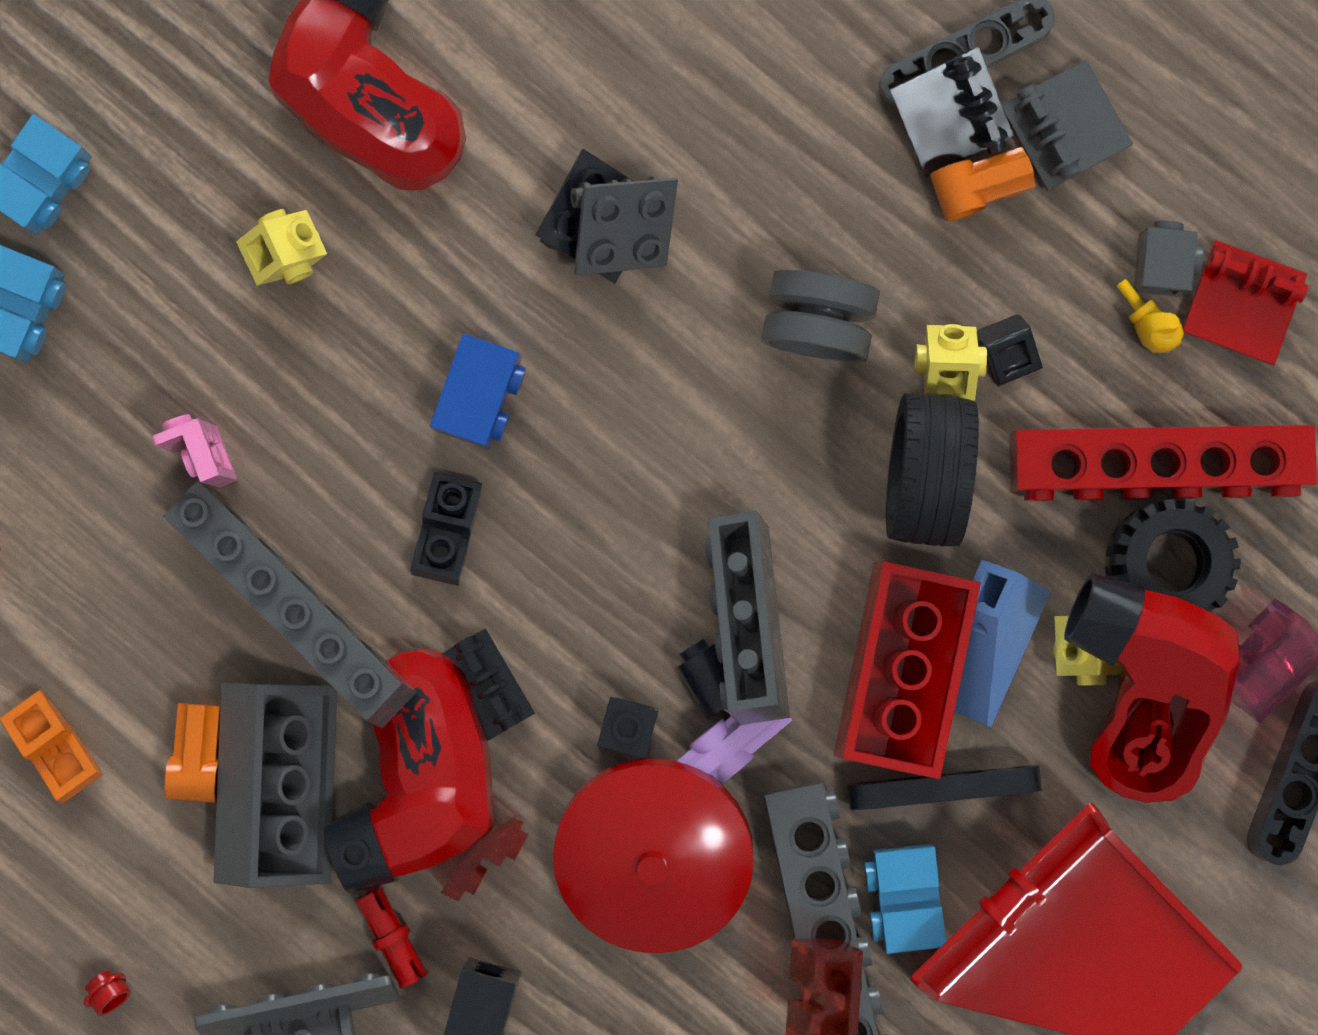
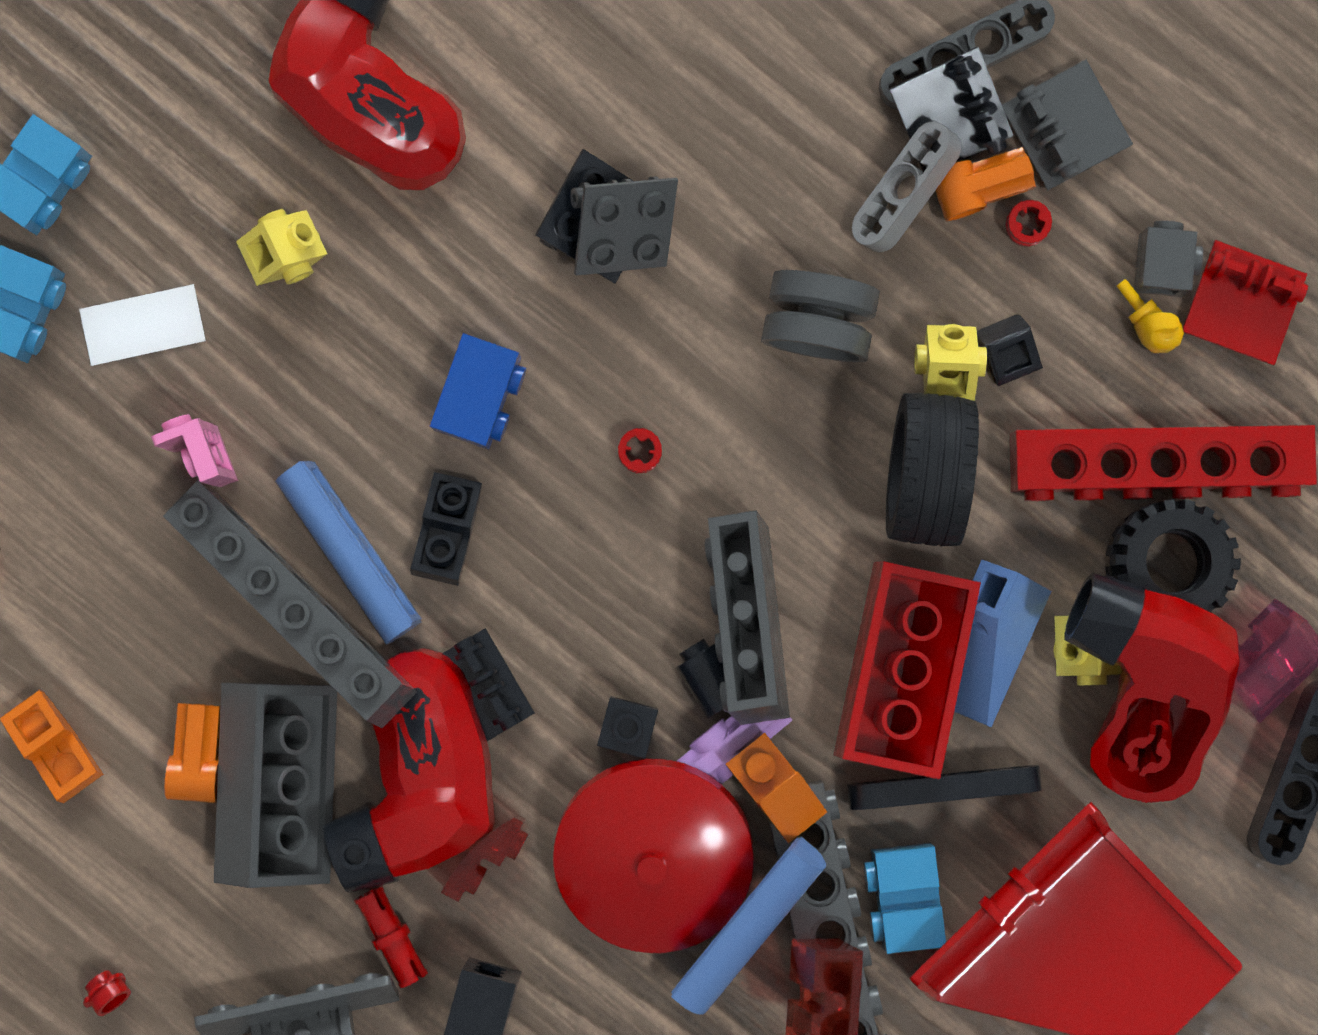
none -> white sticker [79,284,206,366]
none -> medium blue brick [275,461,422,645]
none -> red bush [618,428,662,473]
none -> medium blue brick [671,837,826,1015]
none -> orange slope [725,733,827,844]
none -> light grey beam [852,121,961,252]
none -> red bush [1005,200,1052,247]

